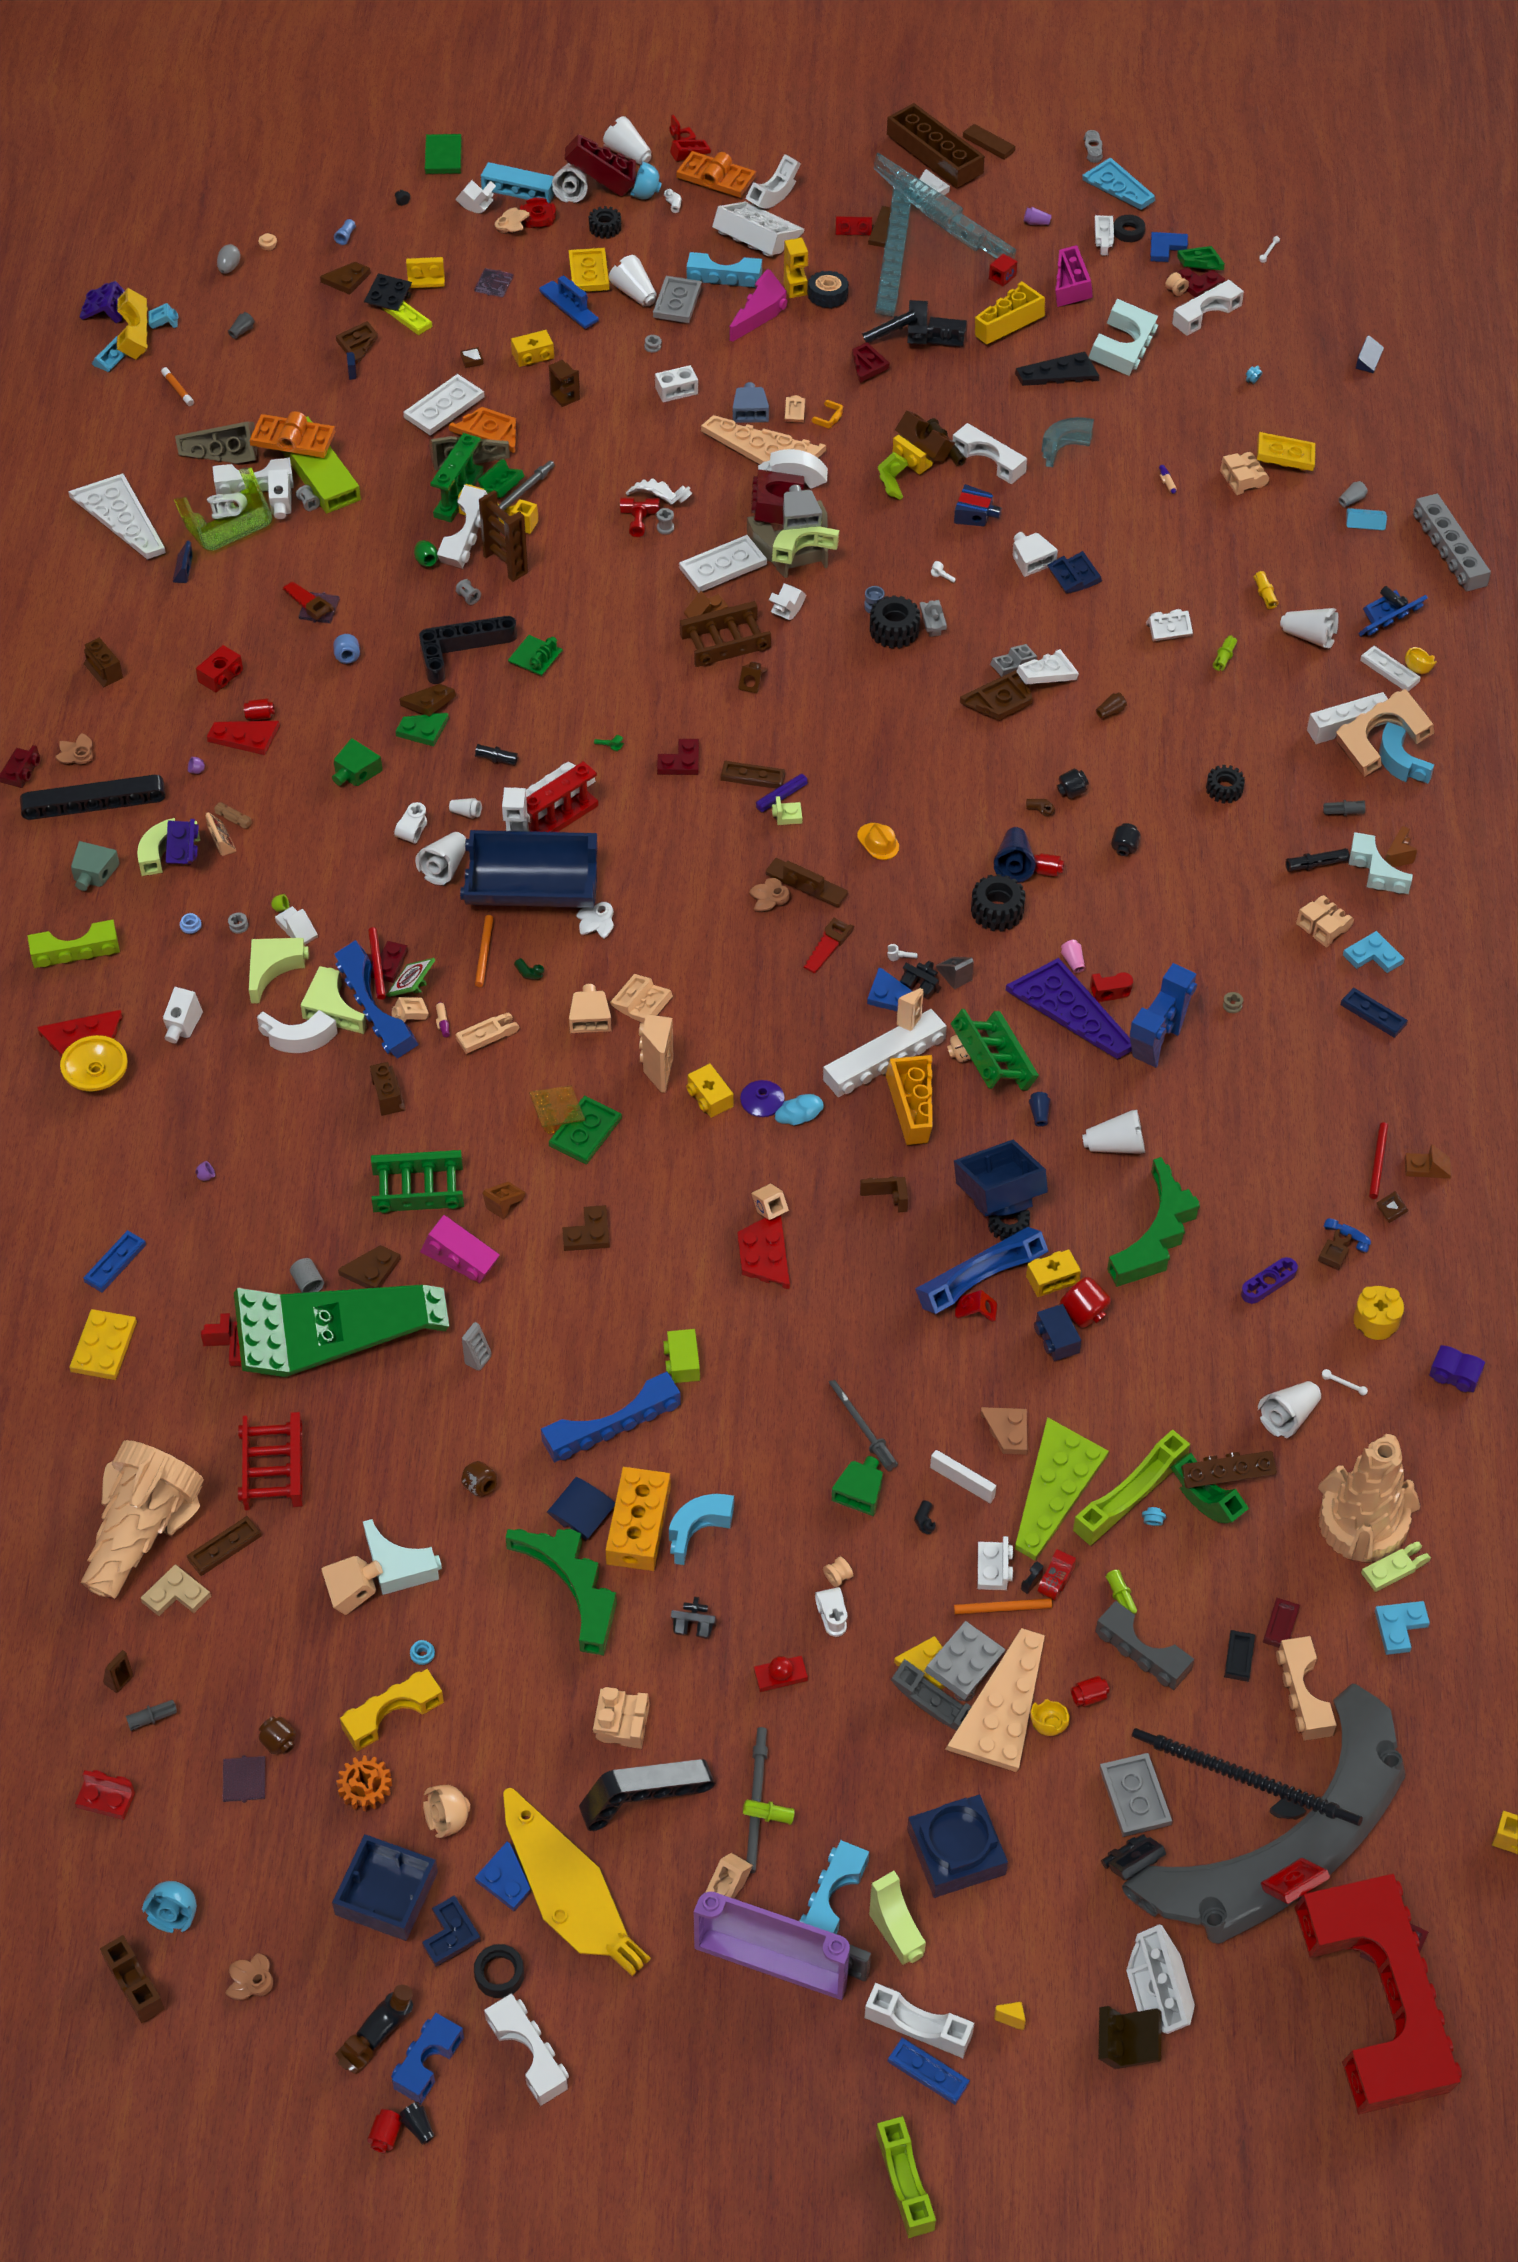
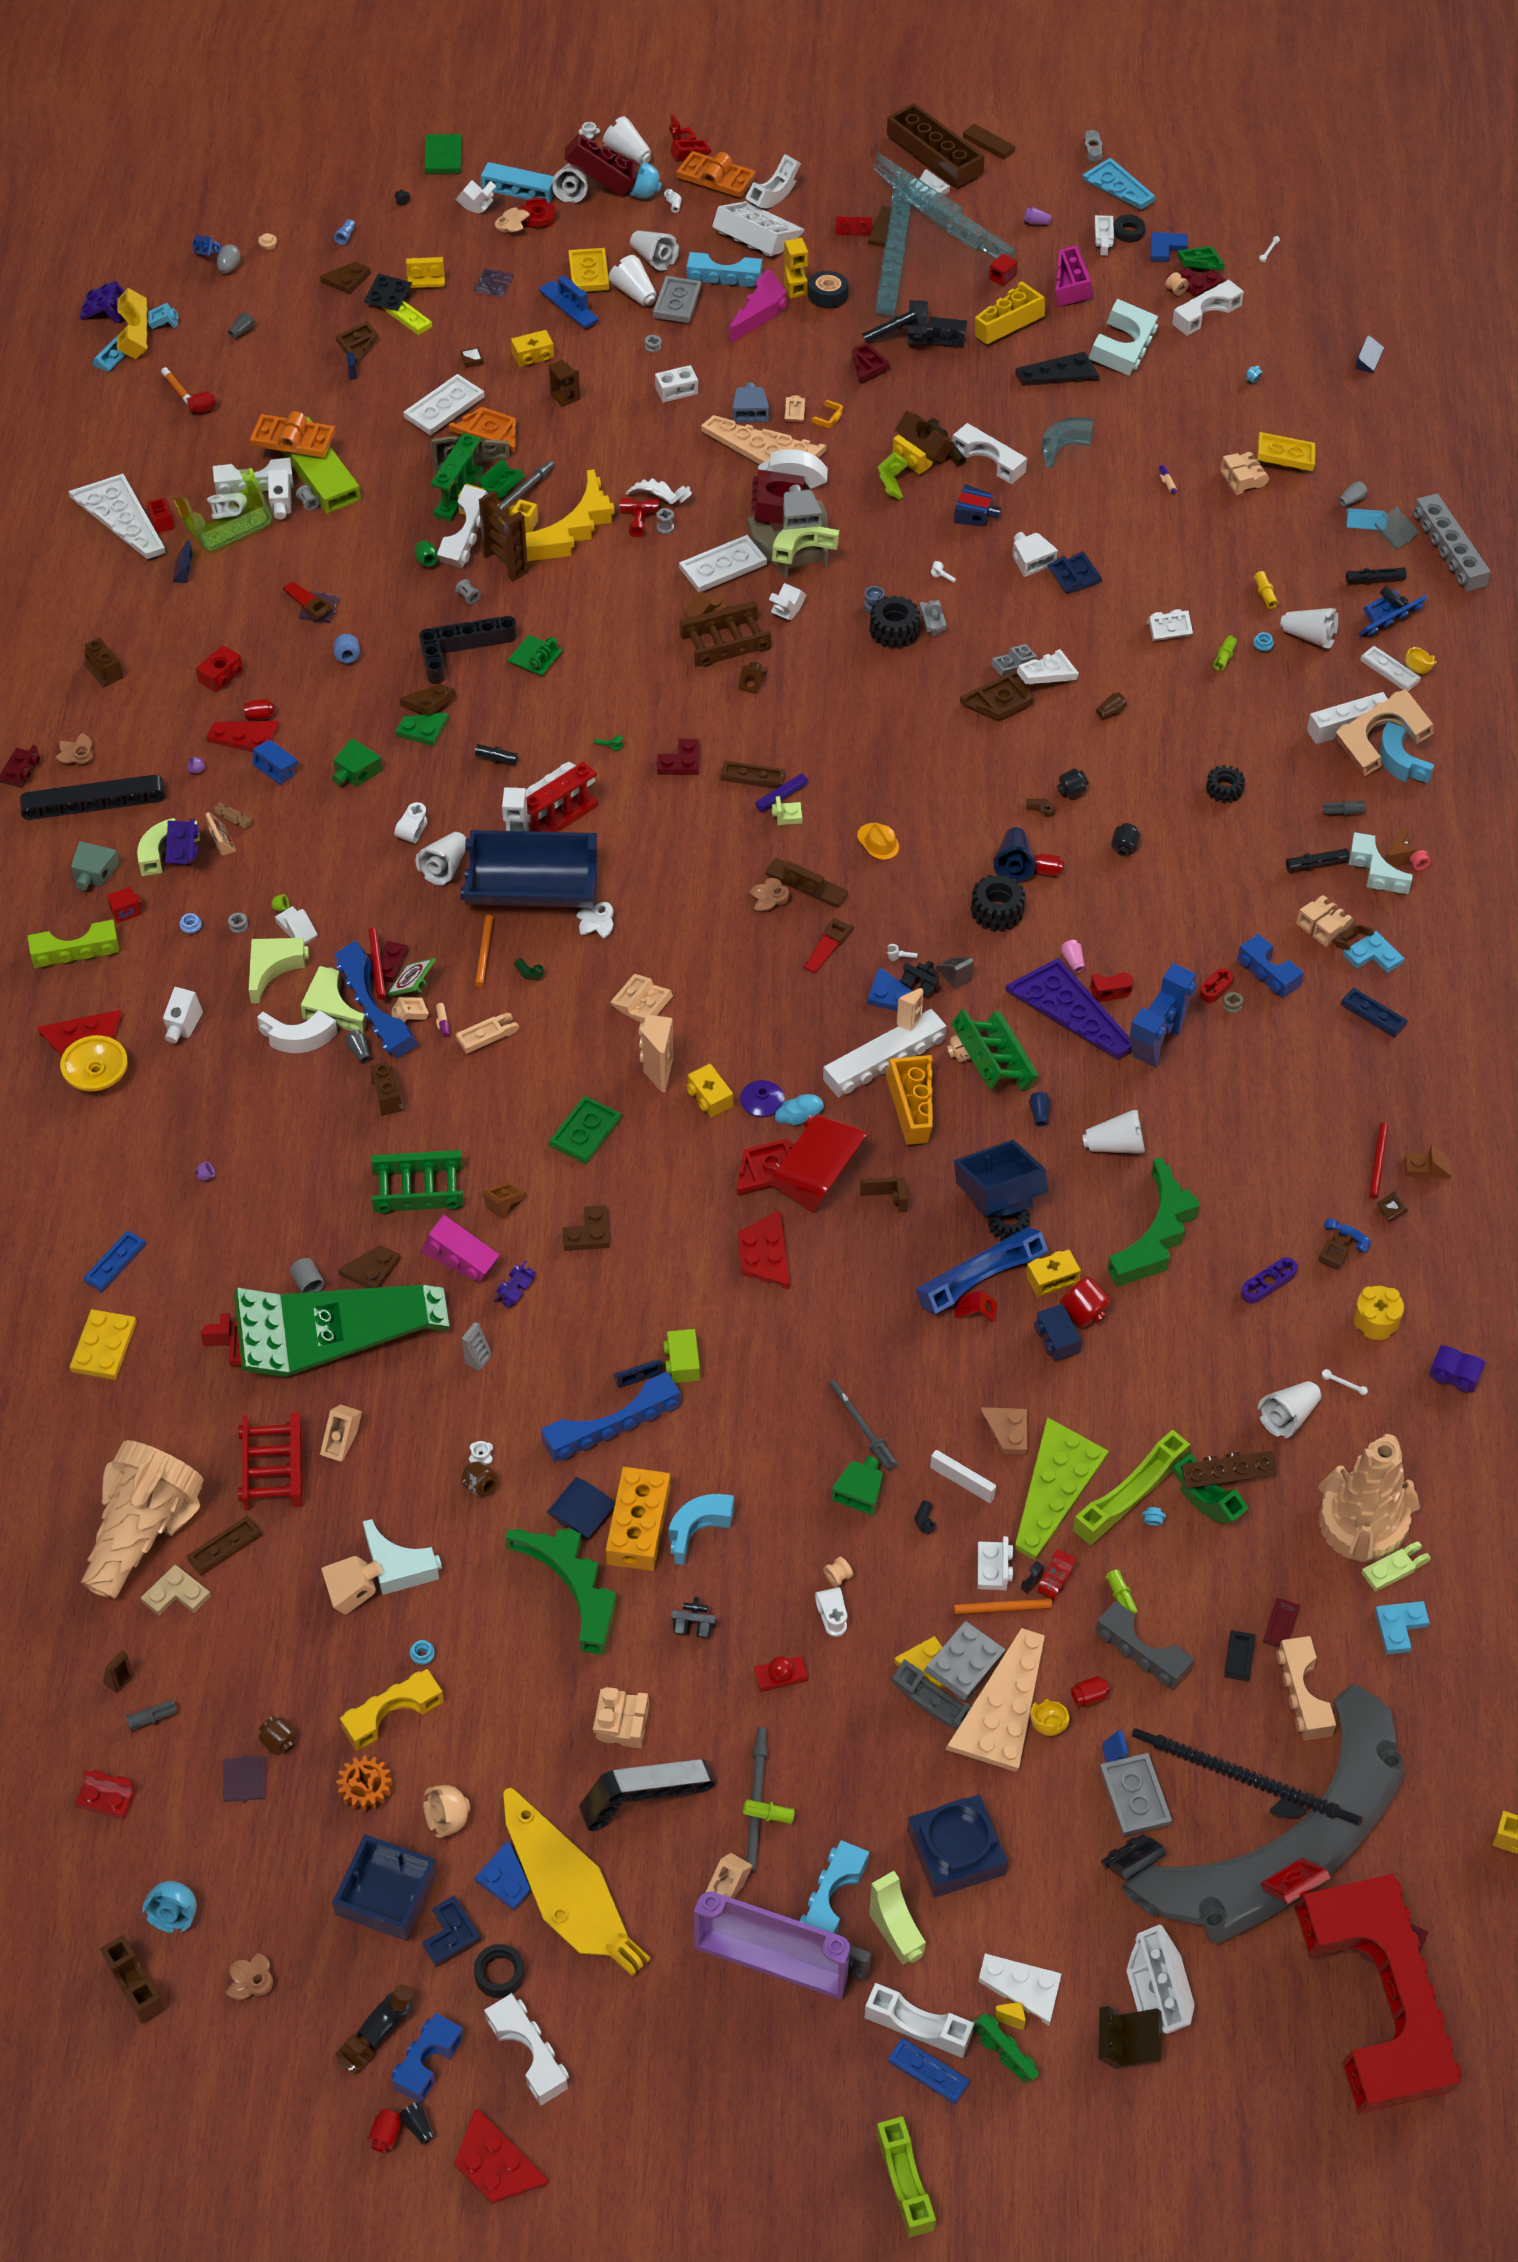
dark tan wedge [175,421,257,463] -> none
white cone [449,798,482,819] -> none
clear yellow hinge [529,1085,585,1134] -> none
light nougat torso [569,984,611,1033] -> none
black tyre [589,206,622,239] -> none
light nougat brick [751,1184,789,1220] -> none
none -> red brick [107,887,142,923]
none -> red slope [146,498,174,533]
none -> red brick [187,391,216,414]
none -> blue hinge [192,235,221,256]
none -> blue hinge [252,740,298,785]
none -> light nougat slope [320,1404,362,1462]
none -> dark grey cone [345,1030,372,1064]
none -> red wing [454,2108,549,2204]
none -> white plate [469,1441,493,1464]
none -> dark purple hinge [494,1260,535,1308]
none -> yellow arch [526,469,615,561]
none -> white plate [579,122,600,139]
none -> dark blue slope [613,1359,662,1388]
none -> white cone [630,231,679,271]
none -> red wing [736,1138,794,1195]
none -> red windscreen [769,1114,868,1213]
none -> green wing [969,2012,1039,2084]
none -> white wing [978,1954,1061,2026]
none -> blue slope [1102,1730,1128,1763]
none -> red beam [1200,968,1233,1003]
none -> blue arch [1237,933,1304,999]
none -> medium azure plate [1253,632,1274,651]
none -> reddish brown piece [1334,925,1374,950]
none -> black pin [1345,567,1407,584]
none -> clear light blue piece [1374,507,1419,550]
none -> coral bush [1409,850,1431,871]

